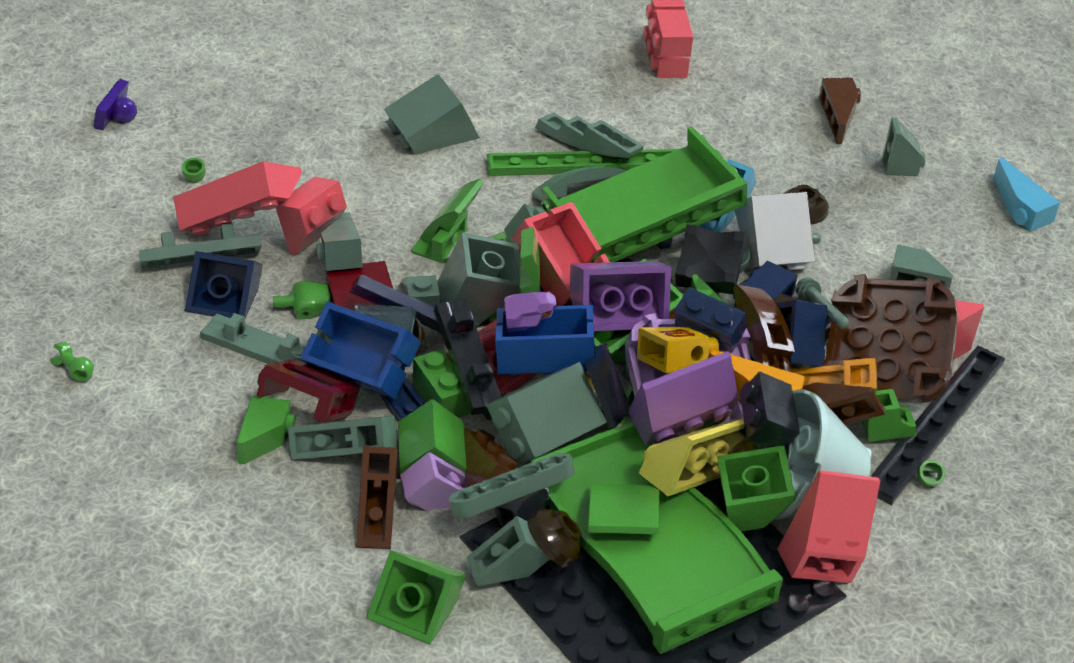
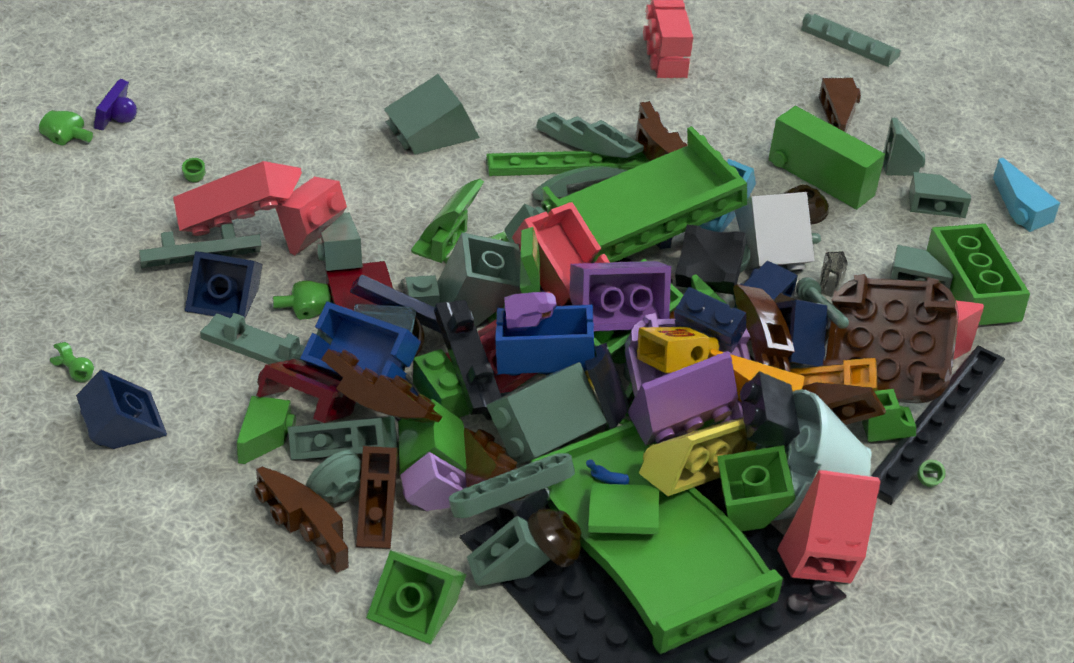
none -> bright green piece [39,110,93,146]
none -> dark blue slope [76,369,167,449]
none -> reddish brown slope [254,467,349,574]
none -> sand green piece [306,450,362,504]
none -> reddish brown slope [321,349,442,422]
none -> blue piece [586,459,630,485]
none -> reddish brown slope [635,101,687,161]
none -> bright green brick [768,105,885,210]
none -> sand green hinge [801,13,901,67]
none -> clear smoke piece [820,251,848,298]
none -> sand green slope [909,172,971,218]
none -> bright green brick [926,223,1030,325]

